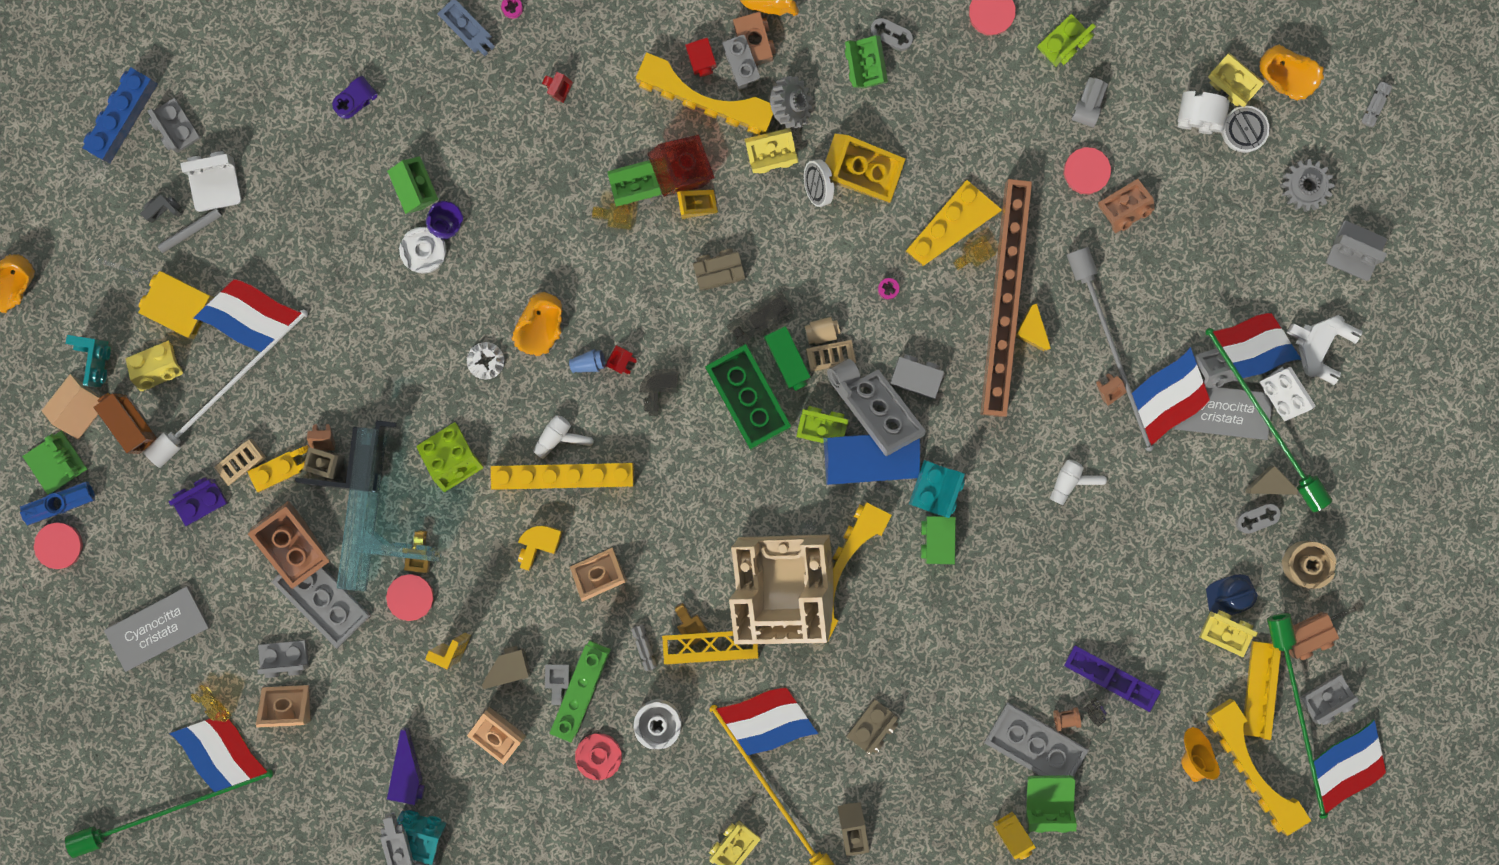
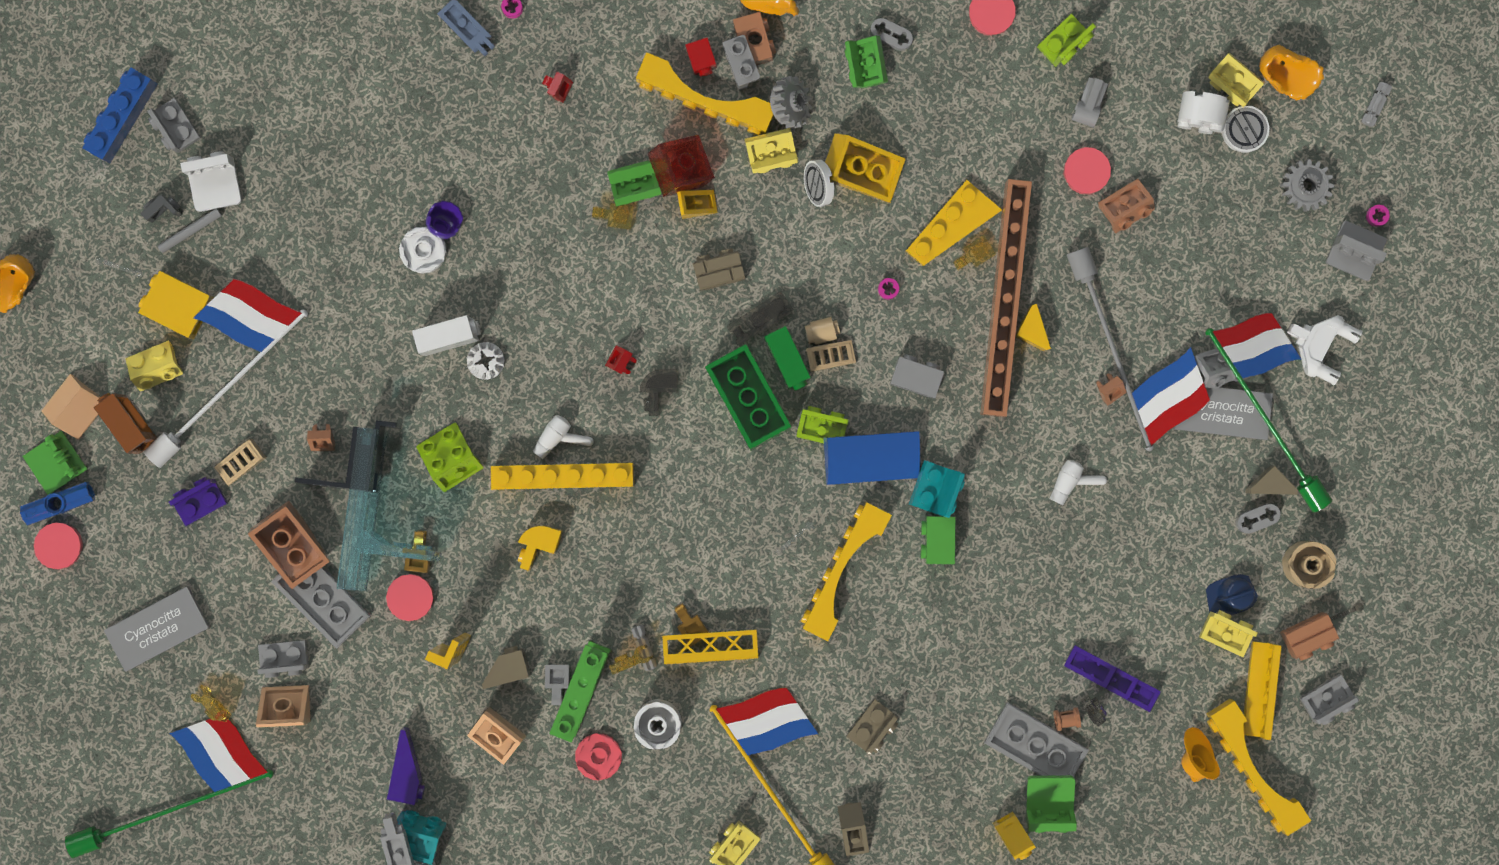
teal bracket [65,335,111,388] -> none
yellow hinge [247,445,309,493] -> none
dark tan slope [303,447,345,479] -> none
dark purple piece [332,76,378,119] -> none
bright green brick [387,156,438,214] -> none
light orange piece [512,292,562,356] -> none
medium blue cone [569,349,605,373] -> none
light nougat slope [570,548,627,602] -> none
tan slope [729,535,833,644] -> none
light grey hinge [827,359,926,456] -> none
white bracket [1259,366,1315,421] -> none
flag [1267,613,1386,819] -> none
none -> white brick [412,315,481,356]
none -> clear yellow plate [609,644,652,675]
none -> dark pink bush [1366,205,1390,227]

